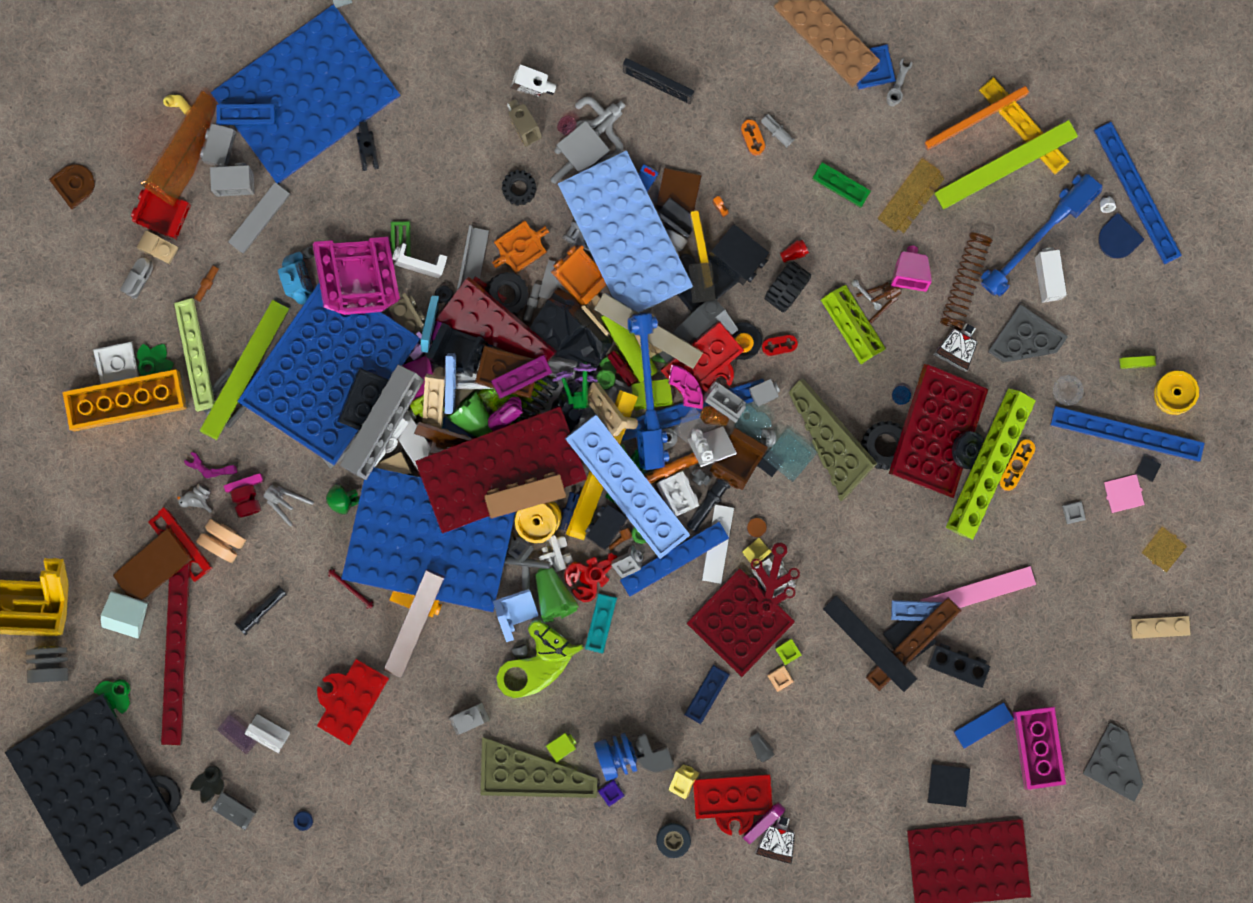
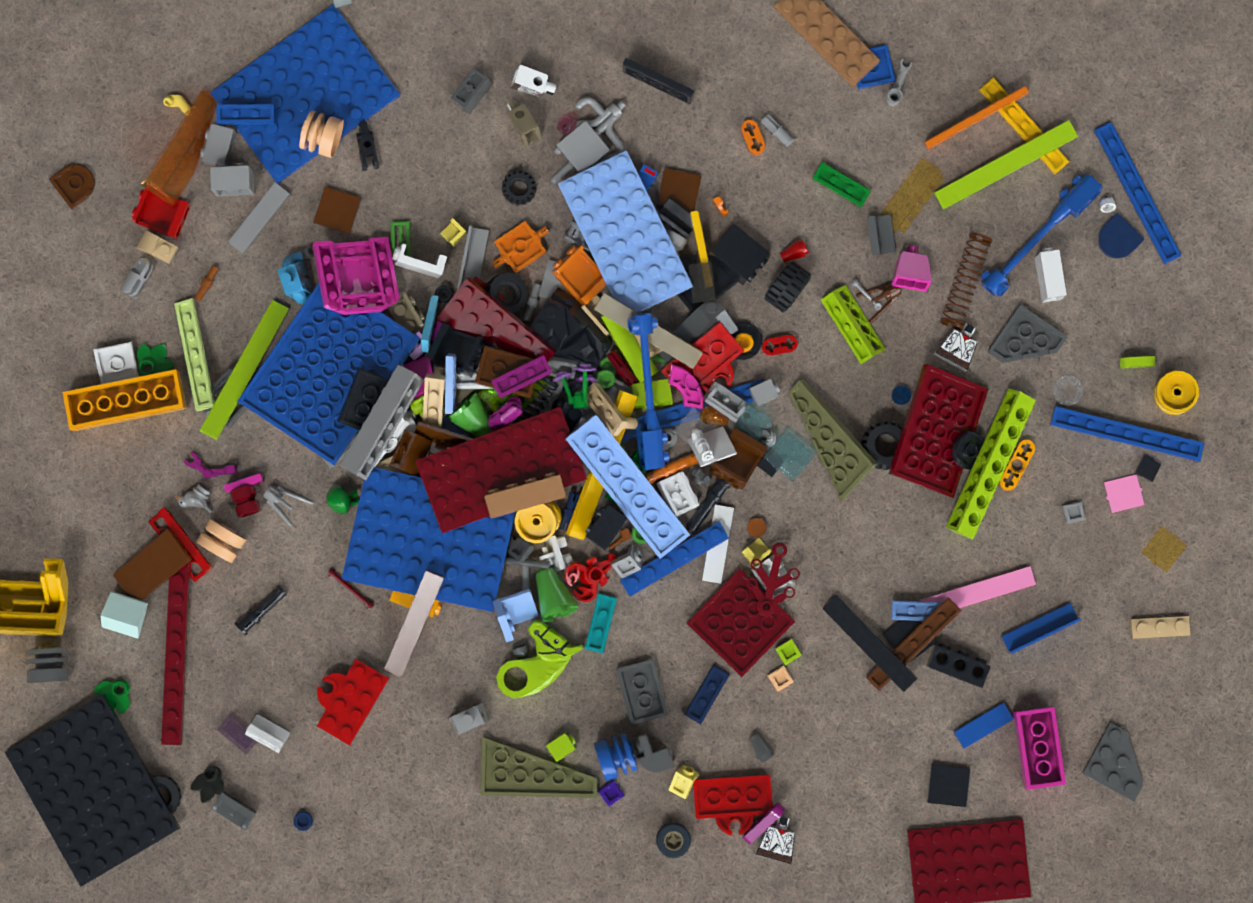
none -> light nougat wheel [300,110,344,158]
none -> reddish brown tile [313,187,361,235]
none -> reddish brown panel [389,430,432,476]
none -> light yellow panel [440,218,467,247]
none -> dark grey hinge [451,68,492,115]
none -> dark grey plate [616,659,668,725]
none -> dark grey panel [867,215,896,256]
none -> blue panel [1001,603,1081,654]

